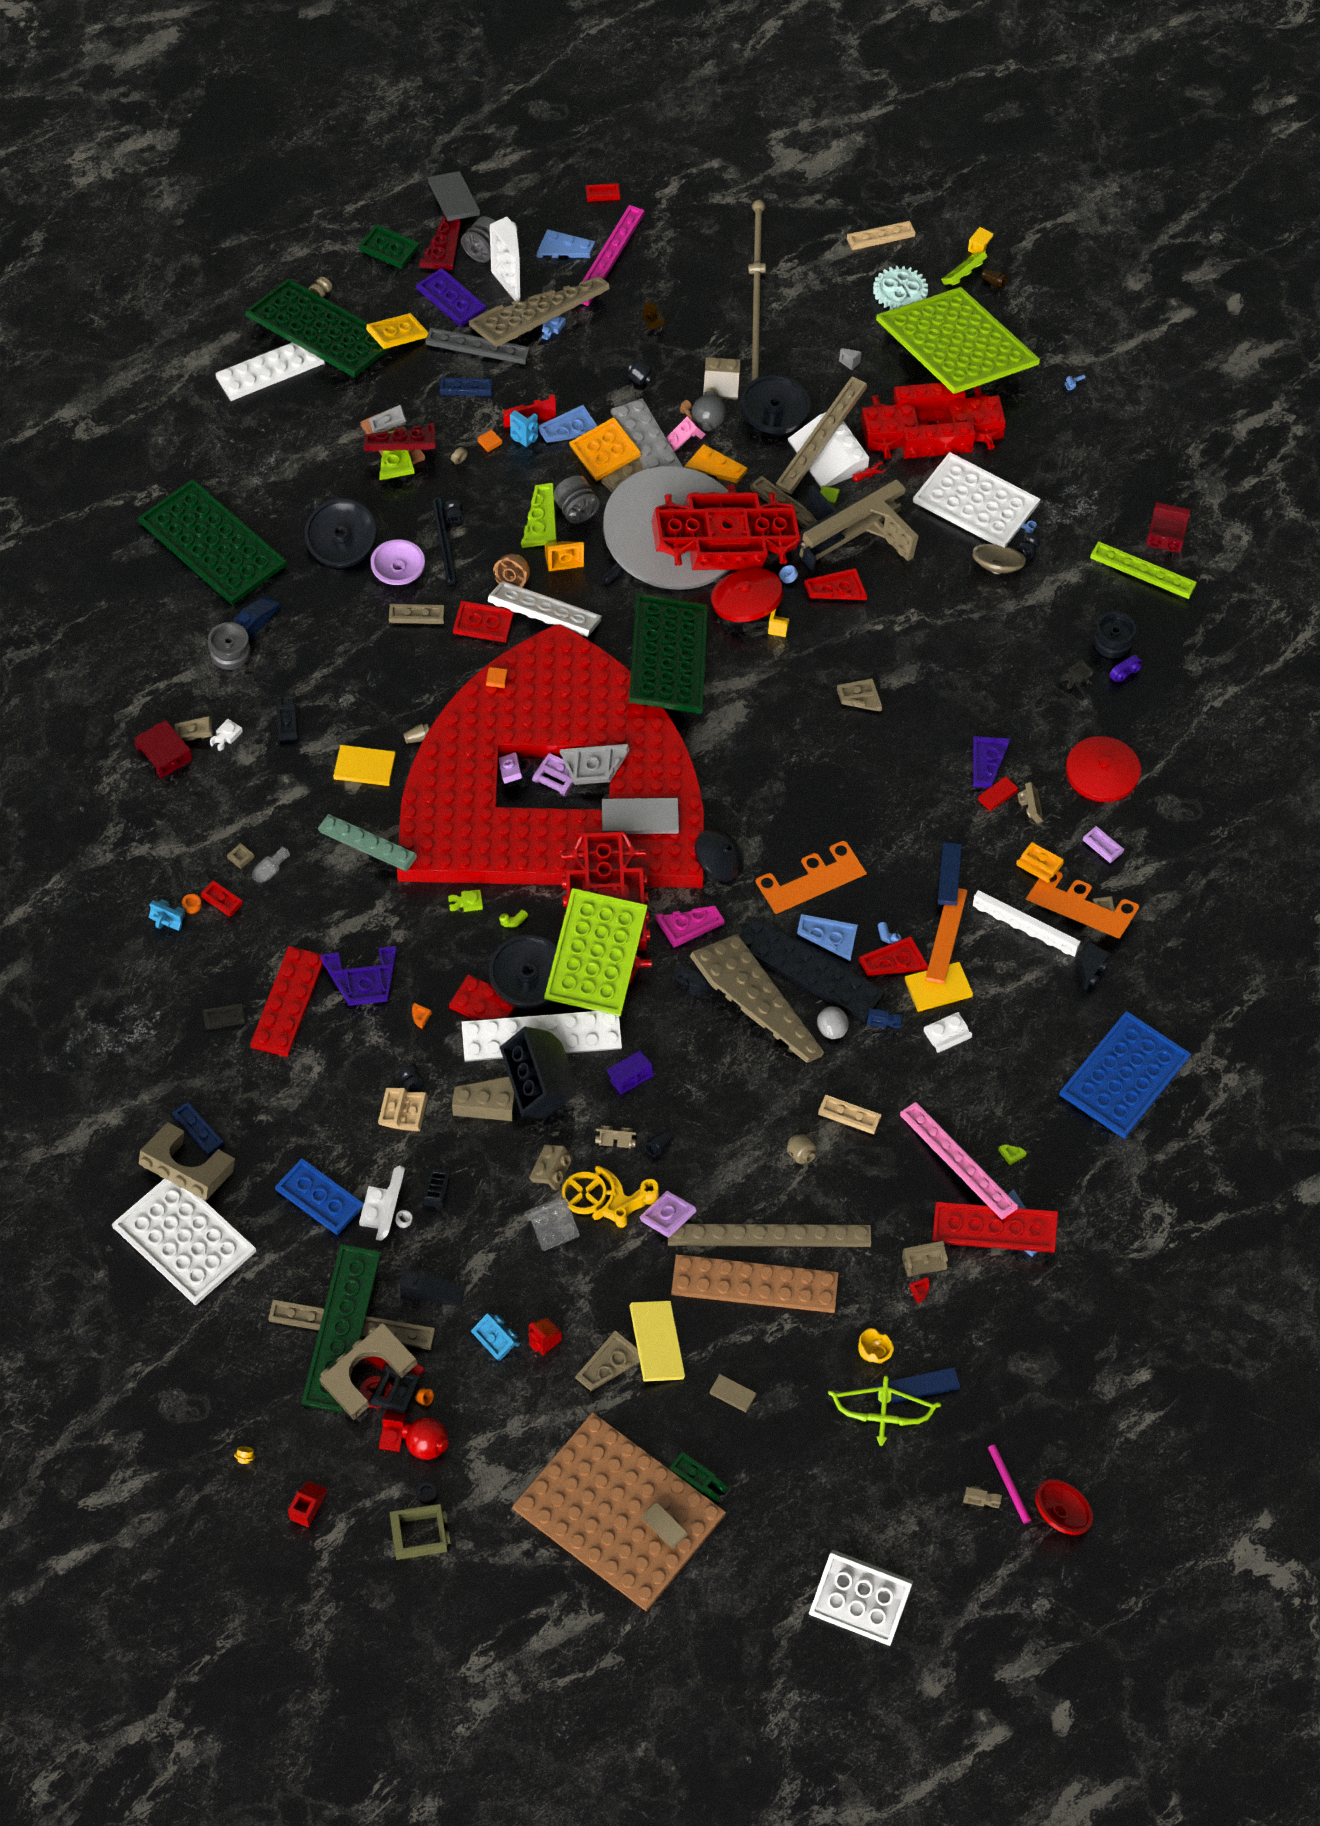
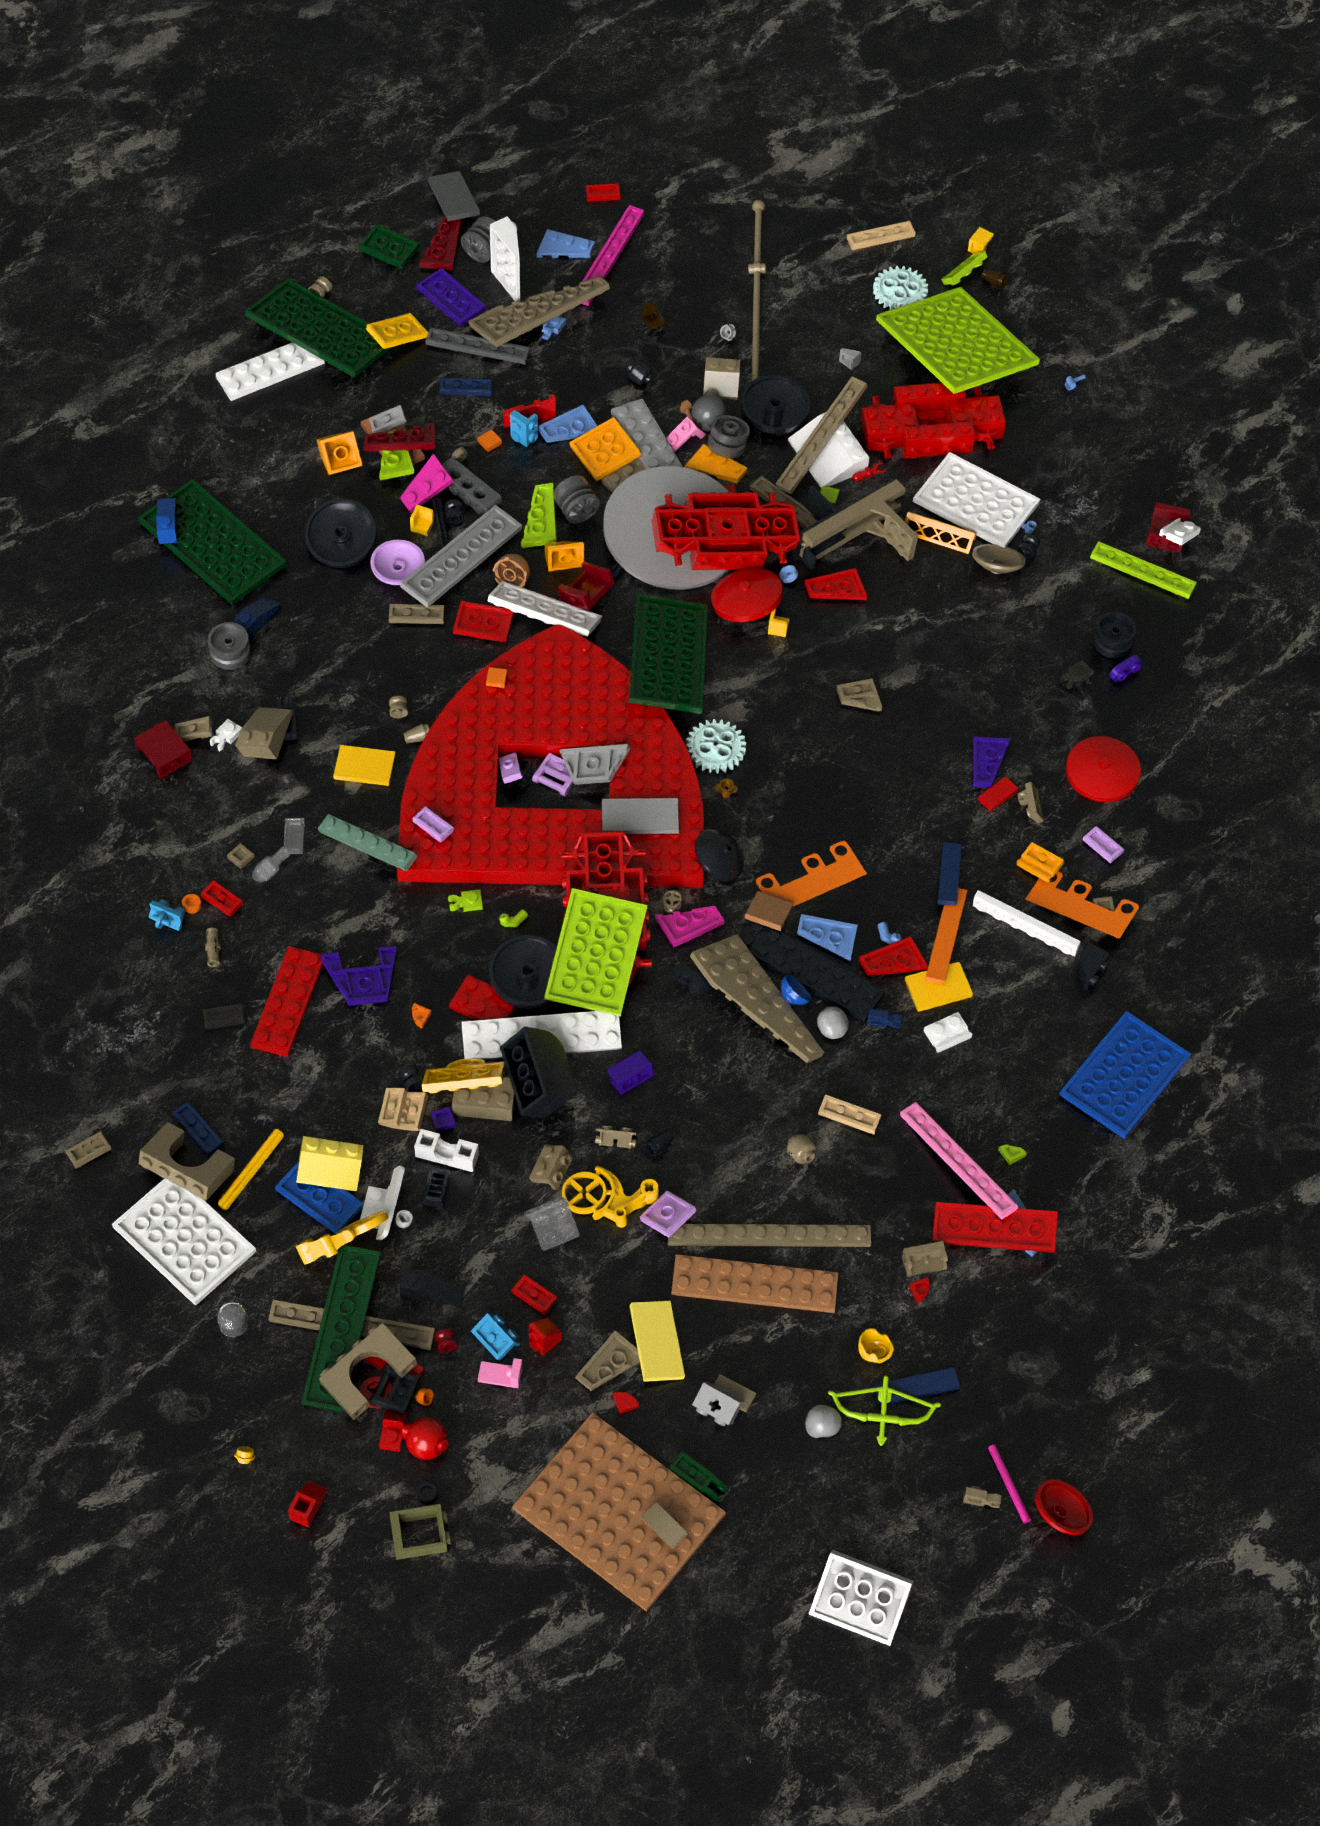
none -> dark tan plate [65,1131,111,1169]
none -> blue slope [156,498,177,544]
none -> dark tan pin [205,927,221,967]
none -> clear helmet [217,1302,248,1337]
none -> yellow axle [218,1129,284,1210]
none -> dark tan slope [235,707,293,759]
none -> clear tile [284,818,305,854]
none -> yellow piece [295,1210,389,1265]
none -> light yellow slope [296,1136,363,1191]
none -> light orange slope [316,431,363,475]
none -> dark tan wheel [389,696,408,718]
none -> dark pink wing [400,454,454,513]
none -> light grey plate [400,505,522,608]
none -> yellow panel [410,505,434,536]
none -> lavender plate [413,806,454,843]
none -> white arch [414,1129,479,1172]
none -> yellow plate [422,1058,506,1093]
none -> dark purple plate [430,1107,455,1132]
none -> dark red wheel [434,1328,458,1353]
none -> dark grey brick [442,457,502,515]
none -> bright pink bracket [478,1358,522,1388]
none -> red plate [512,1275,557,1315]
none -> dark red panel [557,561,615,611]
none -> red tile [612,1392,639,1414]
none -> dark tan wheel [662,890,682,914]
none -> light aqua gear [686,719,746,774]
none -> light grey brick [692,1382,744,1426]
none -> flat silver wheel [708,415,750,458]
none -> pearl gold plate [715,779,738,798]
none -> light grey plate [720,324,736,341]
none -> medium nougat tile [745,891,794,931]
none -> blue piece [781,975,811,1005]
none -> light grey hair [805,1405,842,1438]
none -> light orange fence [905,512,977,554]
none -> white plate [1159,518,1200,545]

